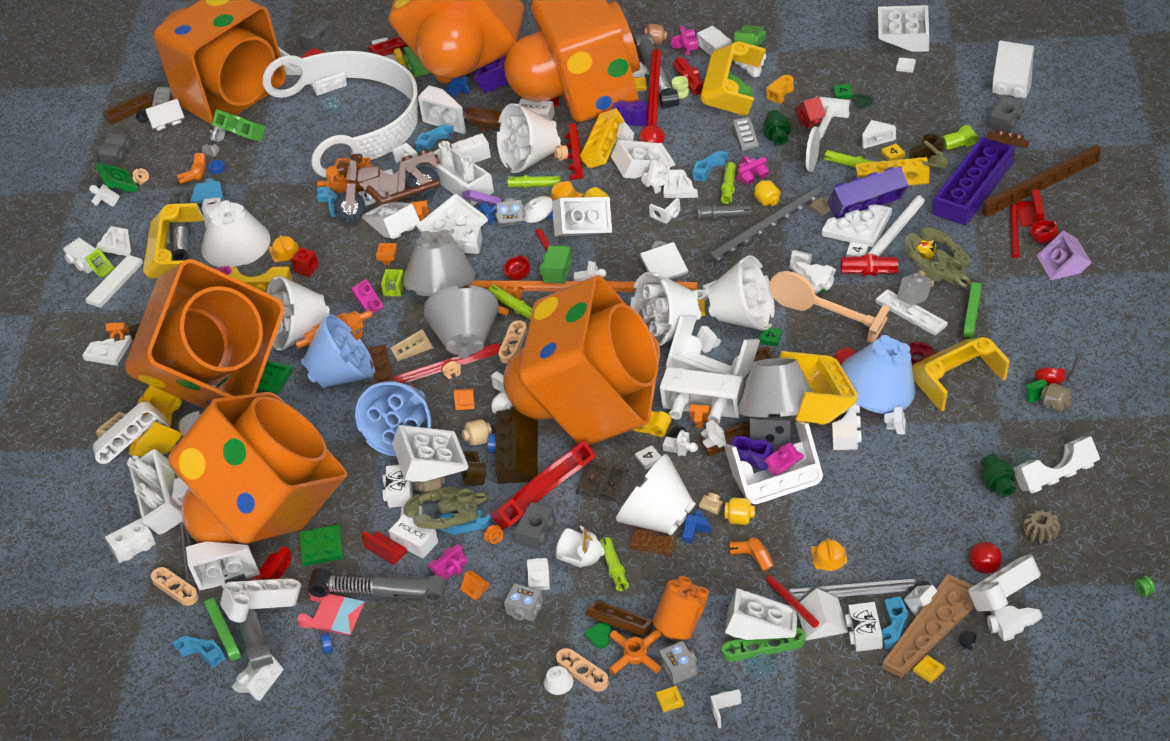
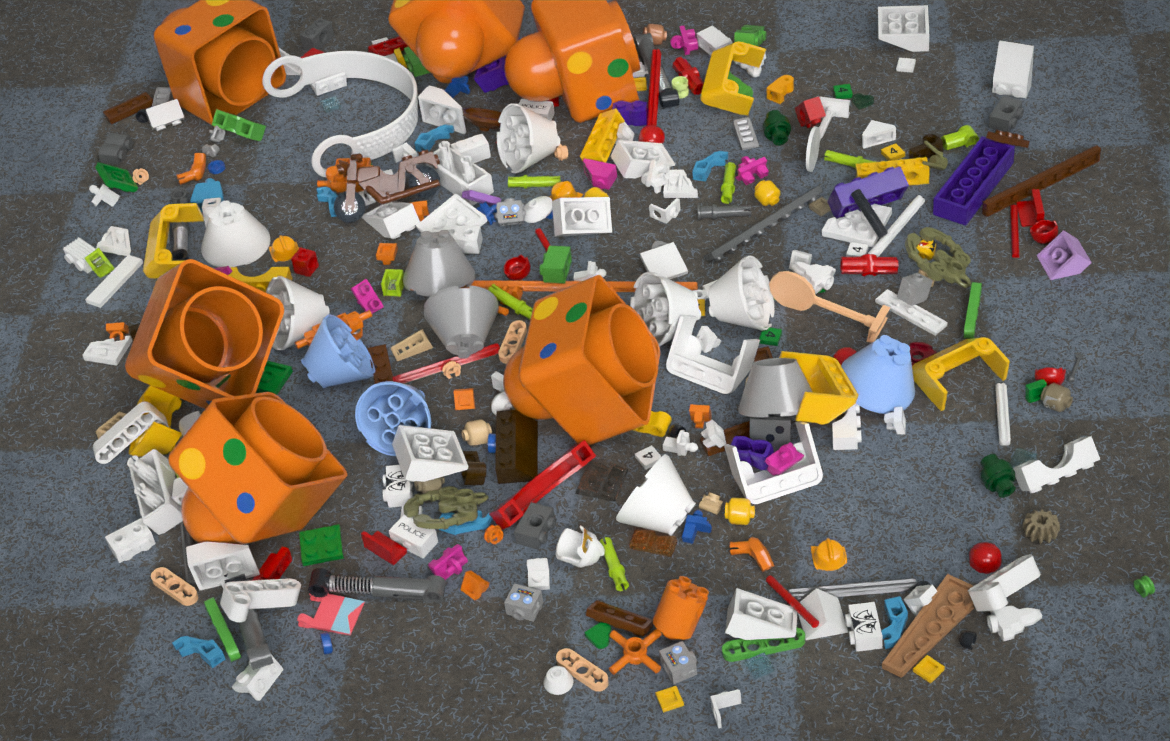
red hinge [565,123,584,180] -> none
white piece [660,367,745,424] -> none
none -> dark pink slope [583,158,617,190]
none -> black axle [851,189,888,238]
none -> white axle [995,383,1011,445]

